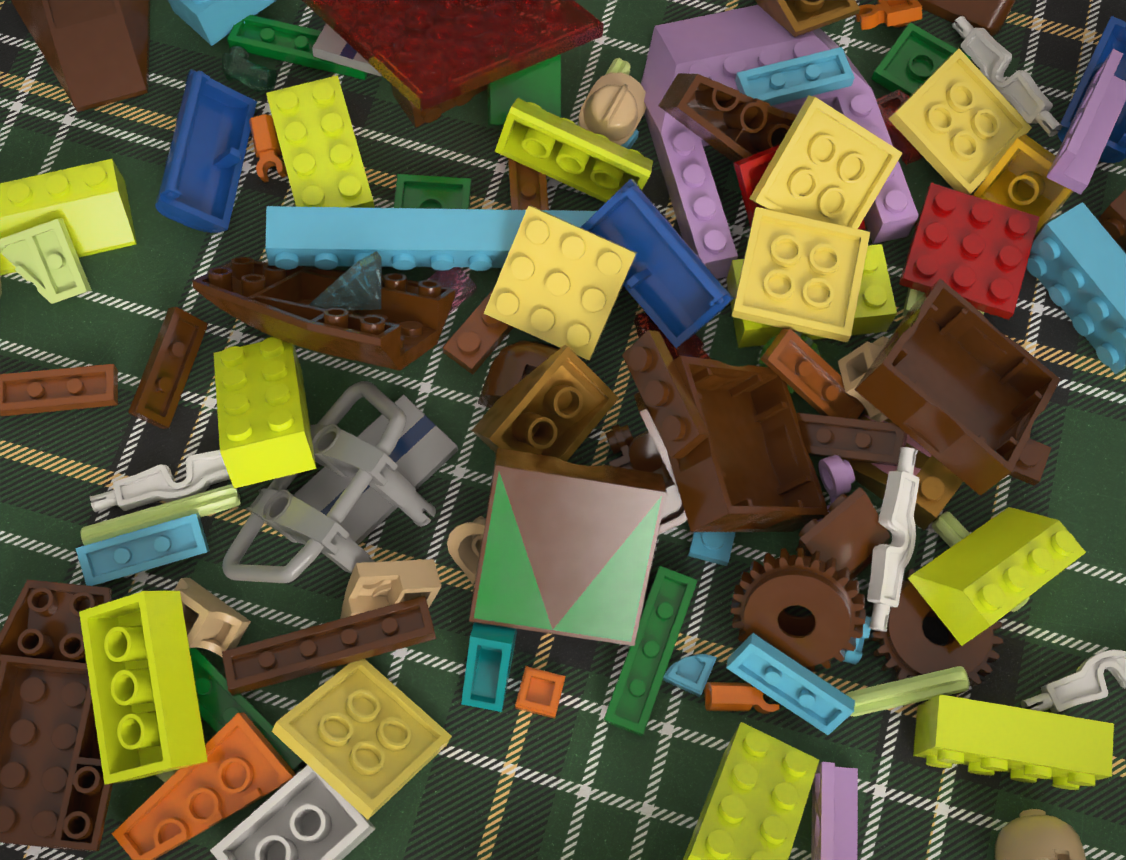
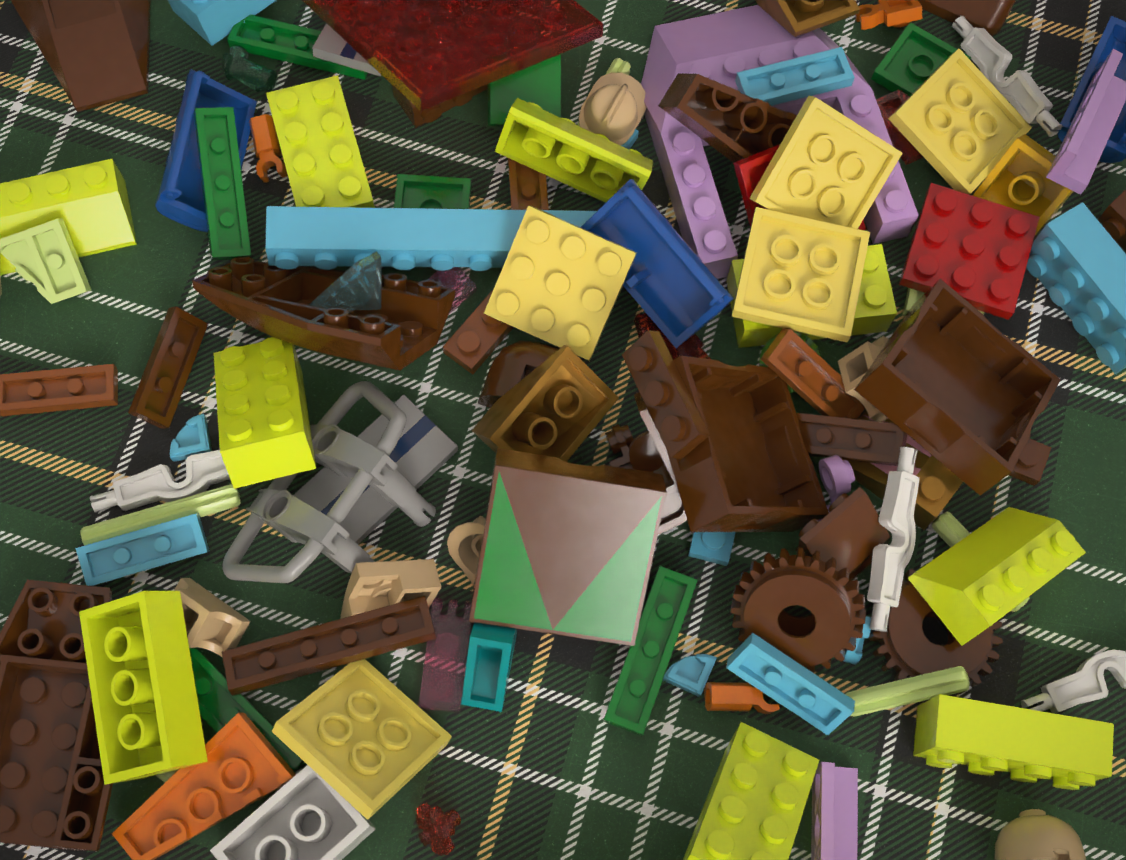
orange tile [515,666,566,719] -> none
none -> medium azure tile [170,413,212,462]
none -> green plate [194,107,251,261]
none -> clear red plant [415,802,461,856]
none -> clear pink hinge [418,598,472,713]

